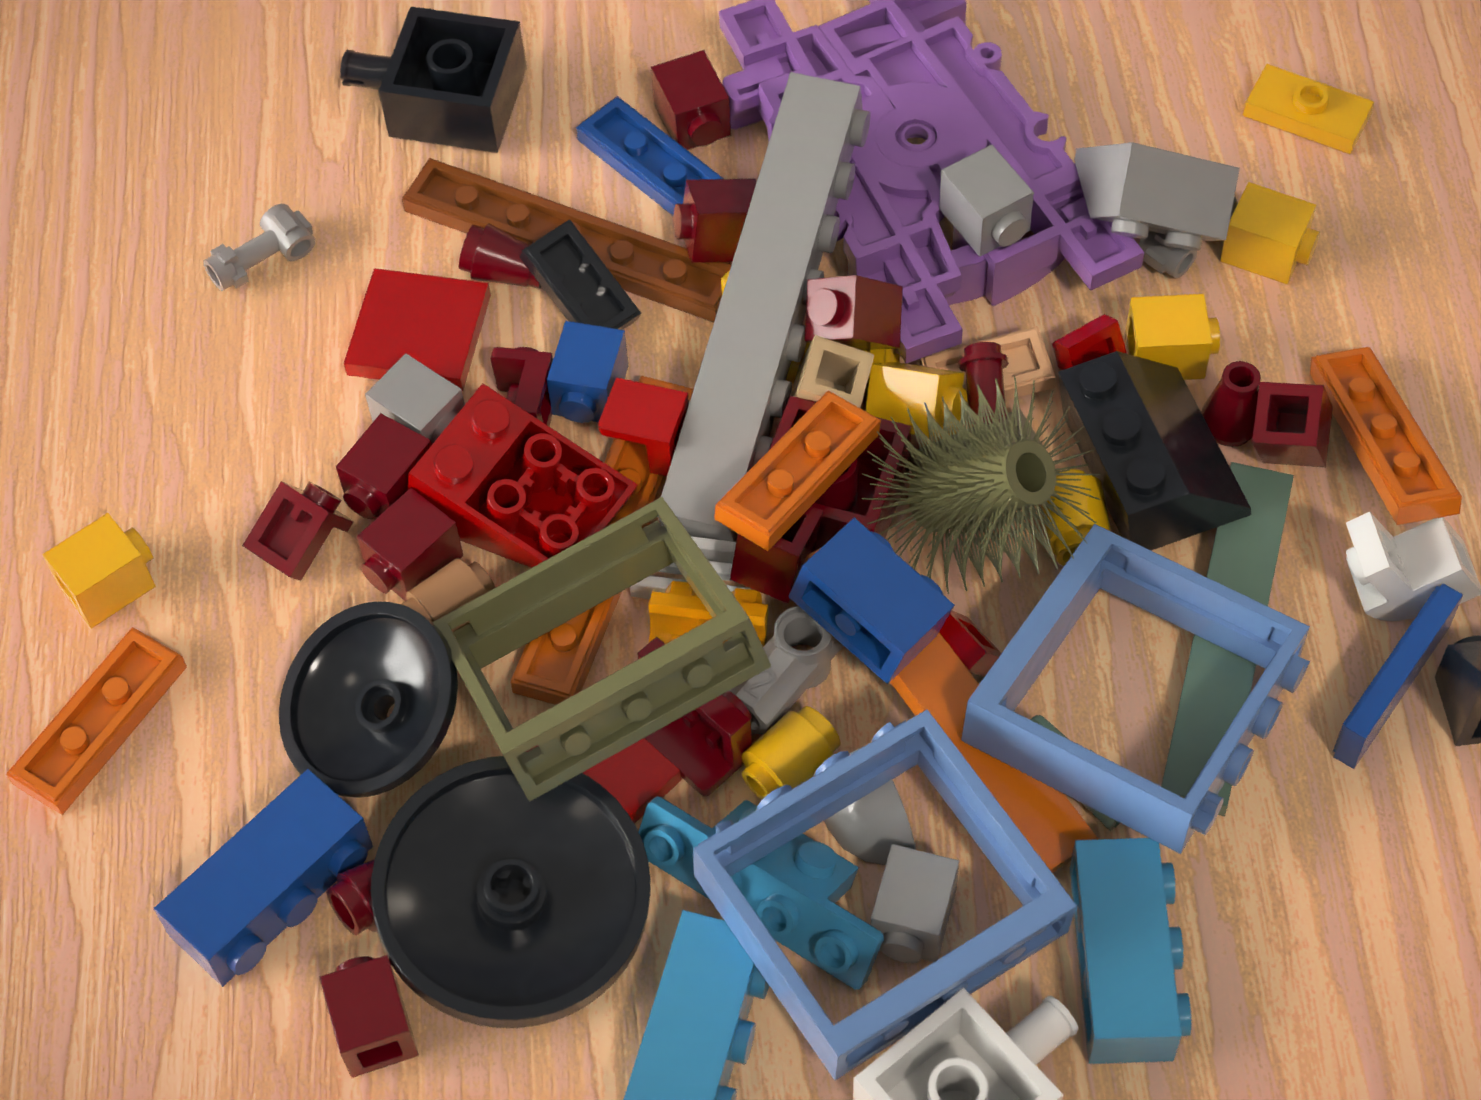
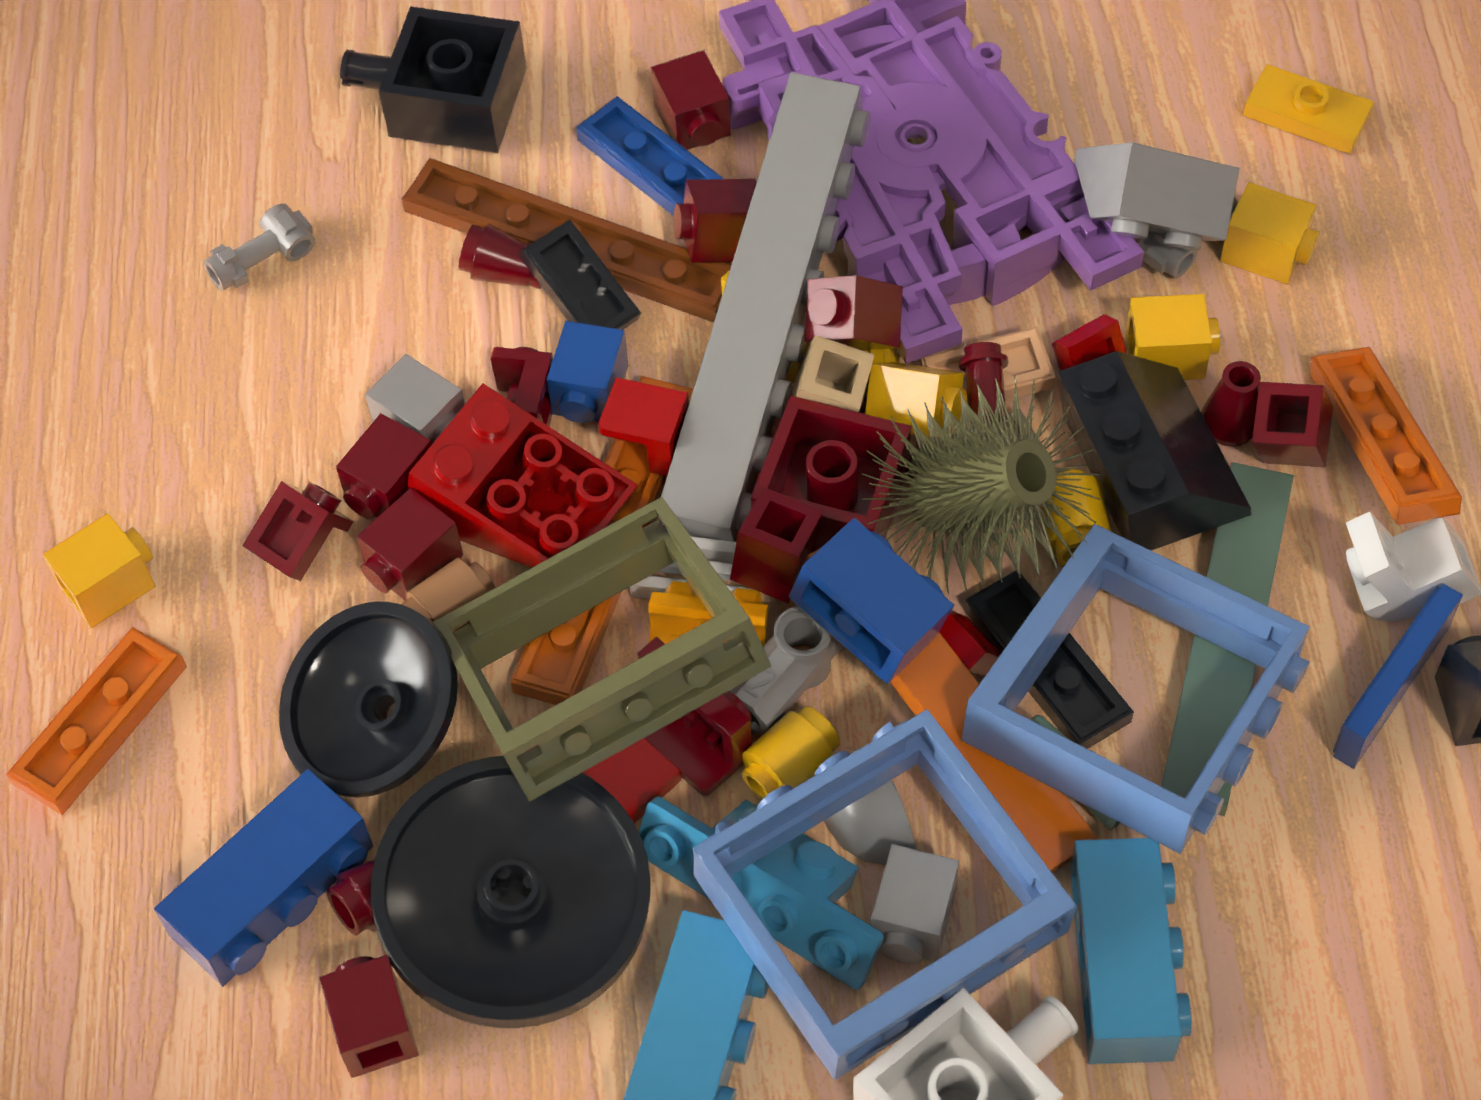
red tile [343,268,491,391] -> none
orange tile [714,390,881,551] -> none
light grey brick [939,144,1034,257] -> none
none -> black tile [964,570,1134,749]

